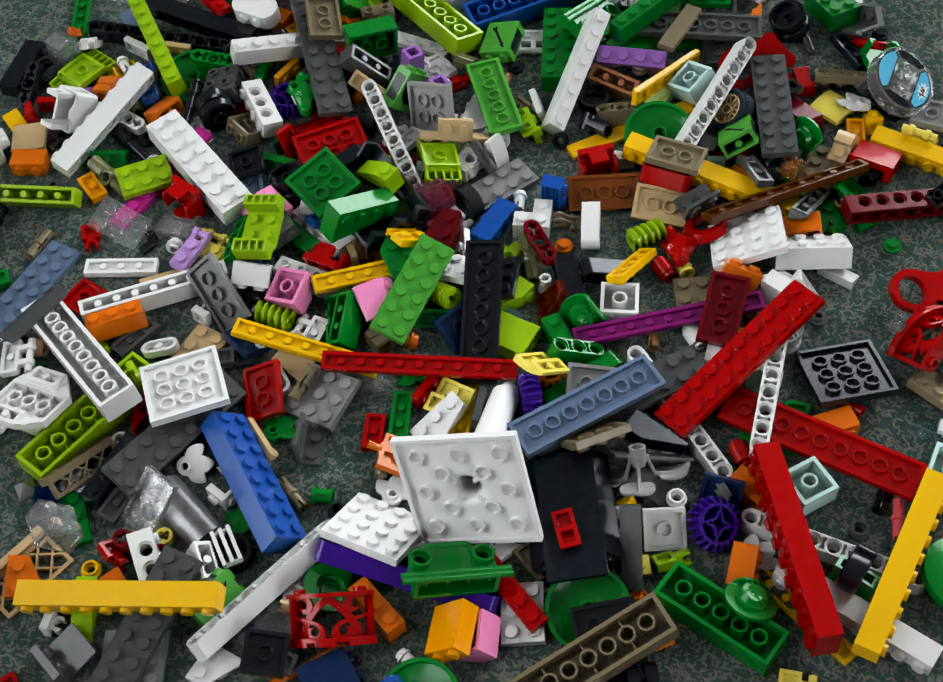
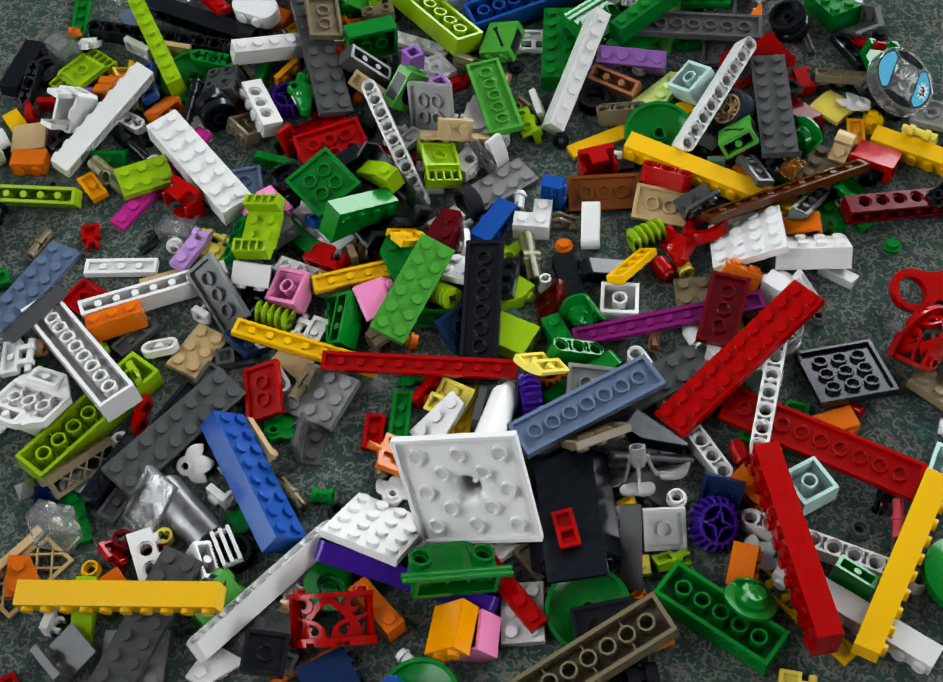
clear plate [87,195,153,252] -> none
white pin [116,56,131,75] -> none
white plate [139,345,231,428] -> none
black tile [228,143,266,181] -> none
clear pink torso [415,178,459,220] -> none
dark red beam [523,219,557,266] -> none
black piece [578,111,613,138] -> none
yellow tile [631,48,700,107] -> none
dark tan plate [645,135,709,177] -> none
dark tan tile [657,4,702,53] -> none
dark grey plate [714,482,733,501] -> none
black animal [835,543,878,595] -> none

